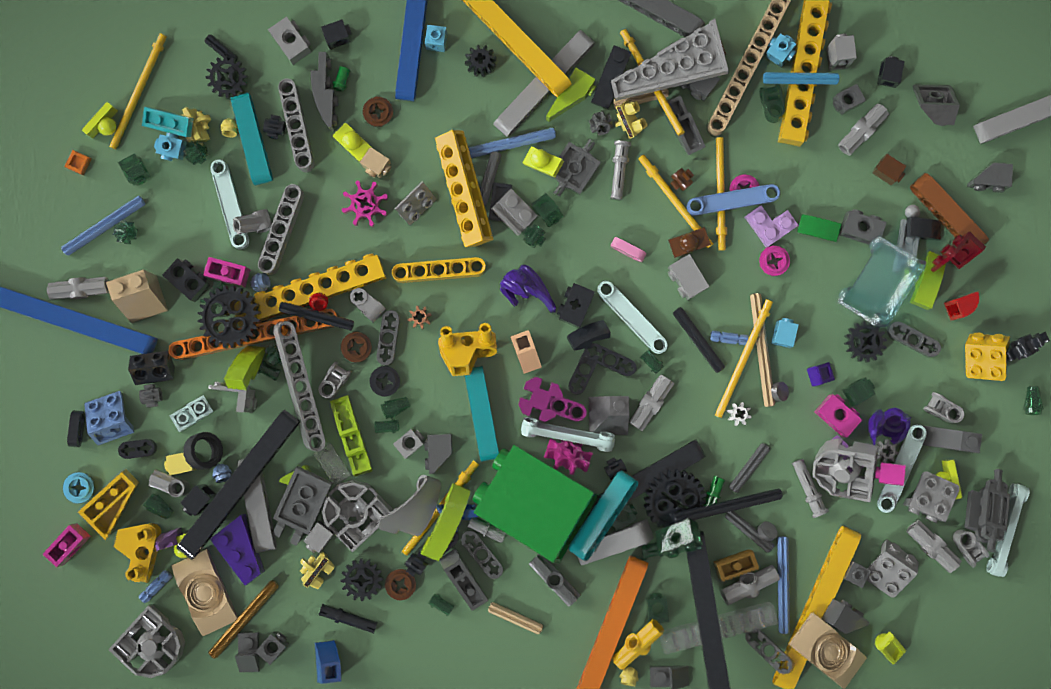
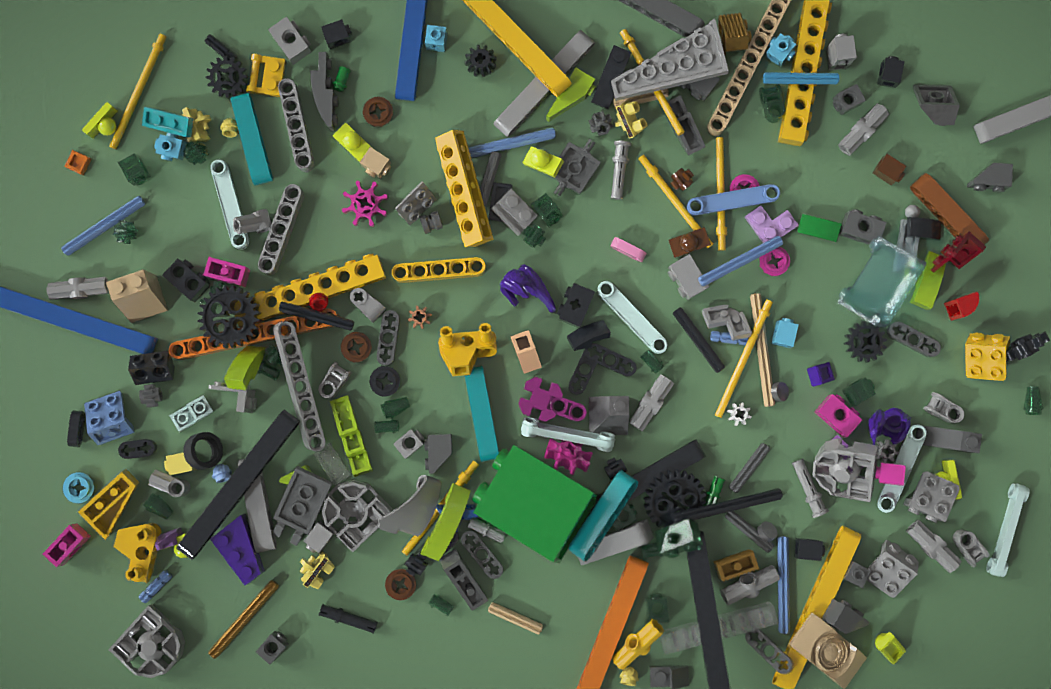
tan slope [172,549,238,636] -> none
black brick [180,484,217,516] -> none
dark grey slope [235,632,260,672] -> none
light blue plate [250,273,271,291] -> none
black gear [263,114,286,139] -> none
blue slope [315,640,342,684] -> none
black gear [340,558,384,602] -> none
dark grey piece [529,554,581,607] -> none
dark grey piece [964,469,1010,553] -> none
none -> yellow plate [246,54,286,97]
none -> dark grey wheel [419,211,443,234]
none -> medium blue axle [698,236,783,286]
none -> light grey plate [702,305,752,341]
none -> pearl gold brick [718,12,752,52]
none -> black brick [794,538,825,561]

